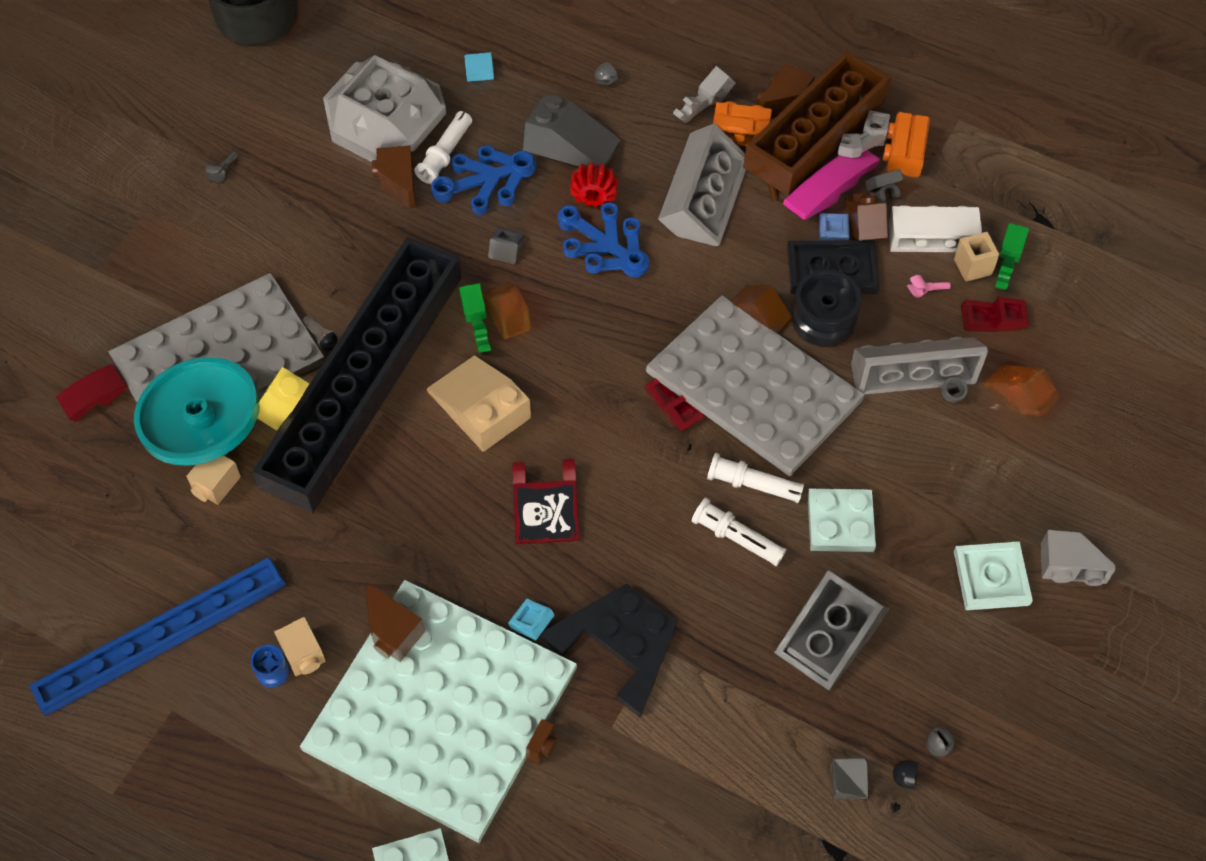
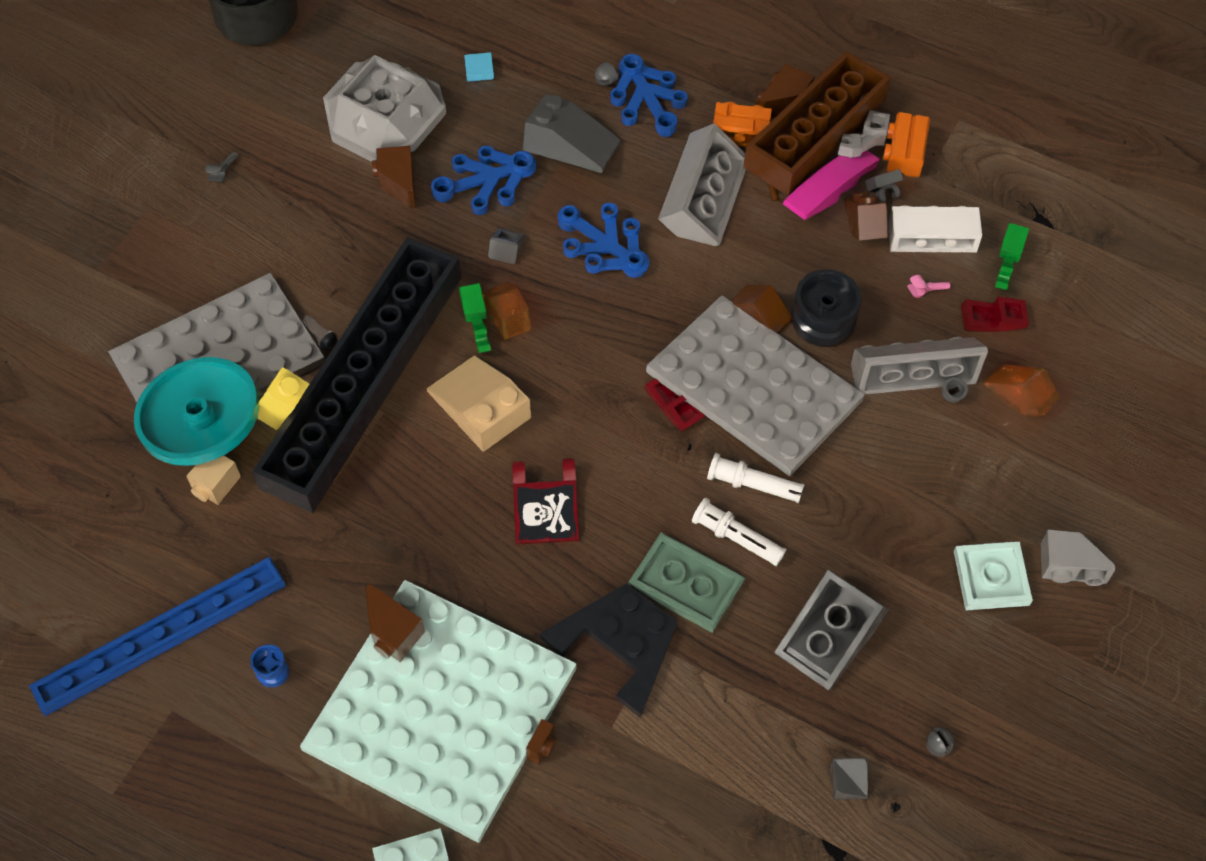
dark red slope [56,364,128,422] -> none
tan brick [274,617,326,677] -> none
white pin [414,111,472,184] -> none
medium azure tile [508,599,555,640] -> none
red gear [570,161,619,209] -> none
light grey piece [673,66,736,123] -> none
black tile [787,240,879,294] -> none
light aqua plate [808,489,876,552] -> none
medium blue tile [819,213,849,241] -> none
black hinge [893,760,918,790] -> none
tan brick [954,232,999,282] -> none
none -> blue plant [610,54,688,137]
none -> sand green tile [628,532,745,633]

